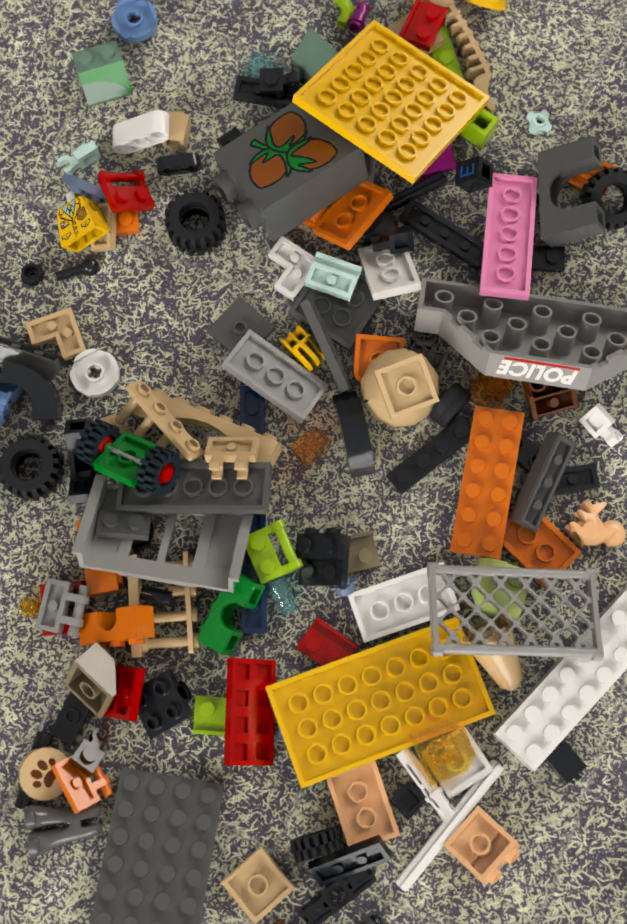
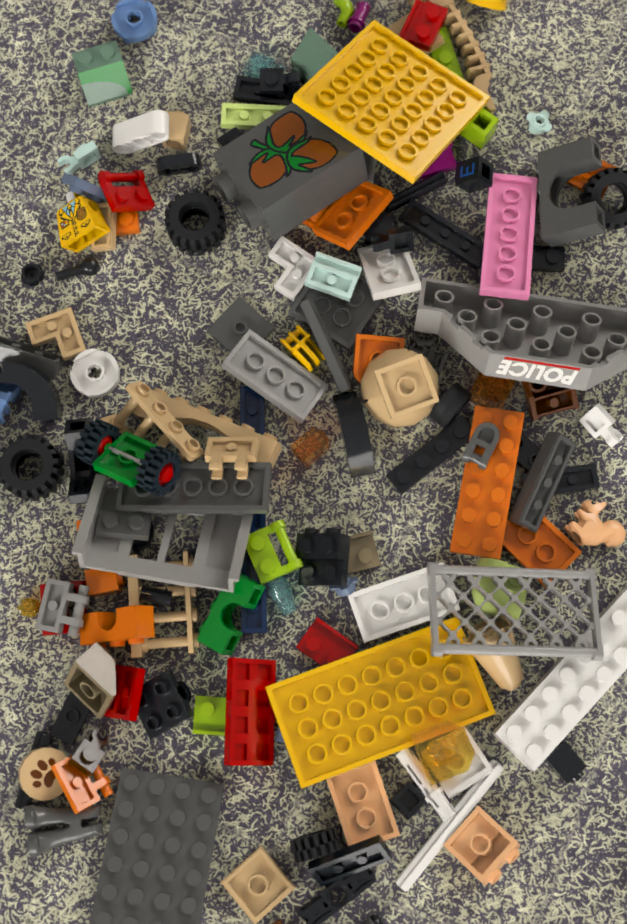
none -> yellowish green plate [221,103,286,130]
none -> dark grey plate [462,422,500,471]

